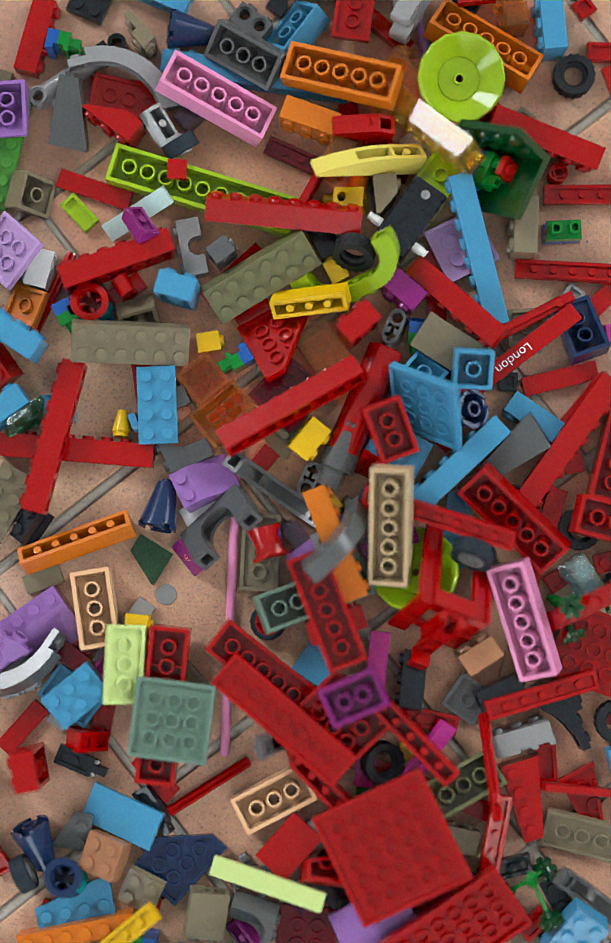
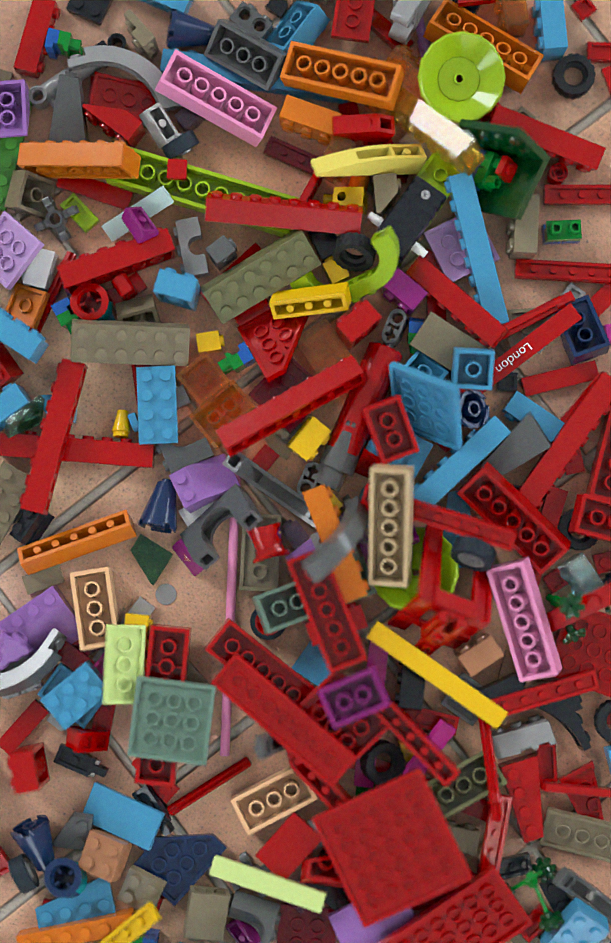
none -> orange brick [17,140,141,179]
none -> dark grey pin [34,196,80,241]
none -> yellow tile [366,620,508,729]

